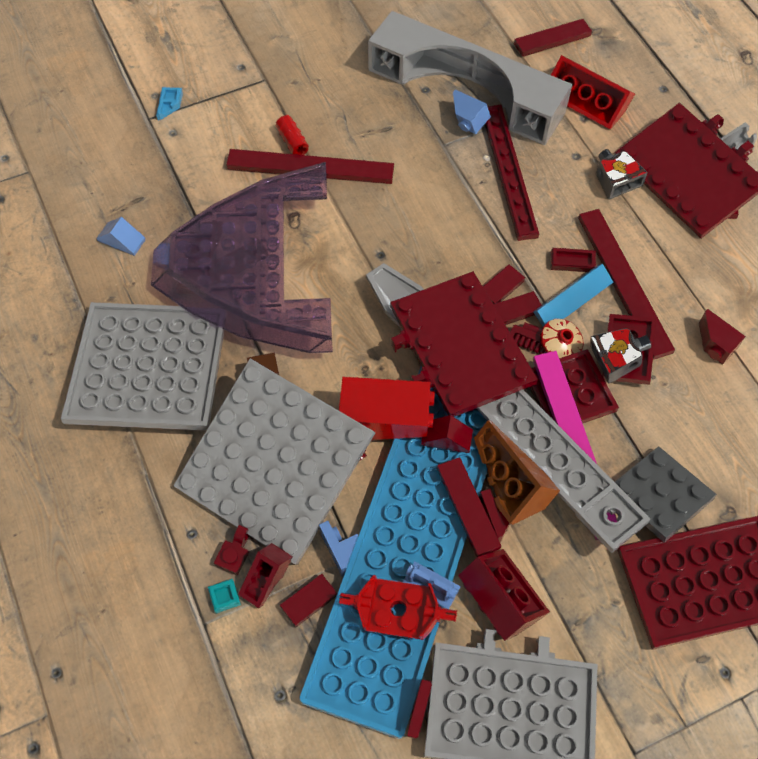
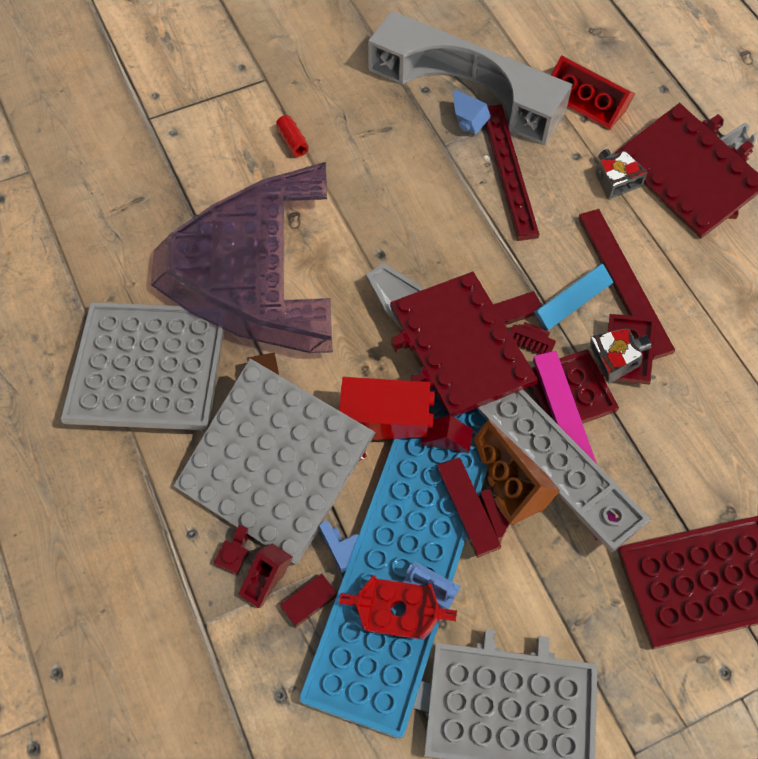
medium blue slope [96,217,146,256] -> none
dark azure tile [156,87,183,120] -> none
teal tile [208,578,241,614] -> none
dark red tile [226,149,394,184] -> none
dark red tile [407,679,432,739] -> none
dark red slope [458,549,550,641] -> none
dark red tile [483,264,525,304] -> none
dark red tile [514,19,592,57] -> none
tan dish [540,319,584,358] -> none
dark red tile [551,247,596,272] -> none
dark grey plate [615,446,716,543] -> none
dark red slope [699,309,746,365] -> none

